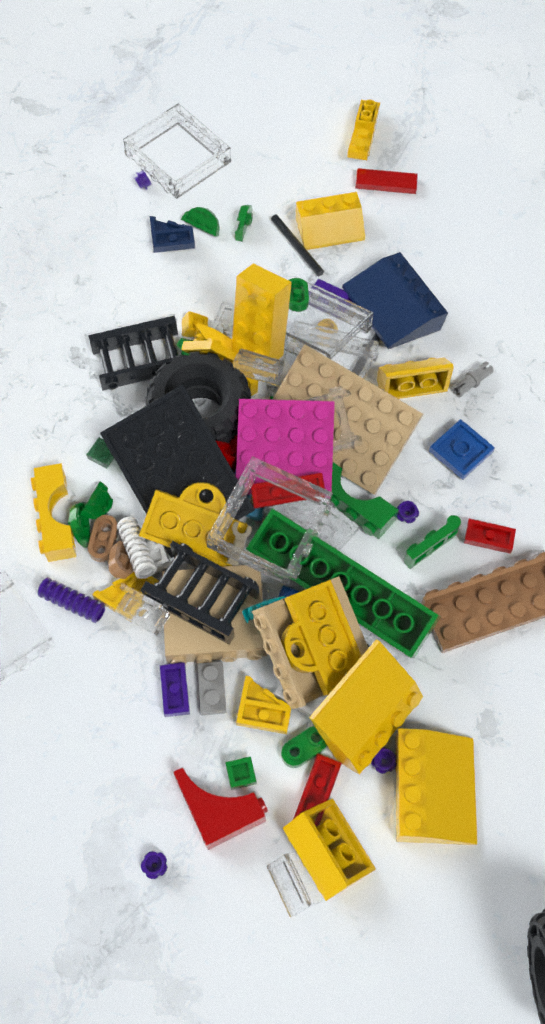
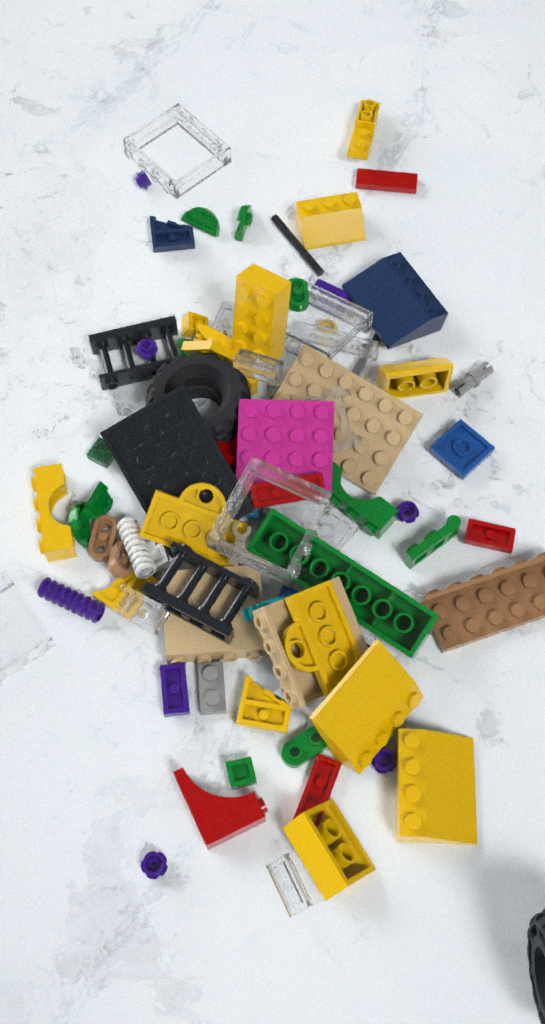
none -> dark purple plate [136,339,158,360]

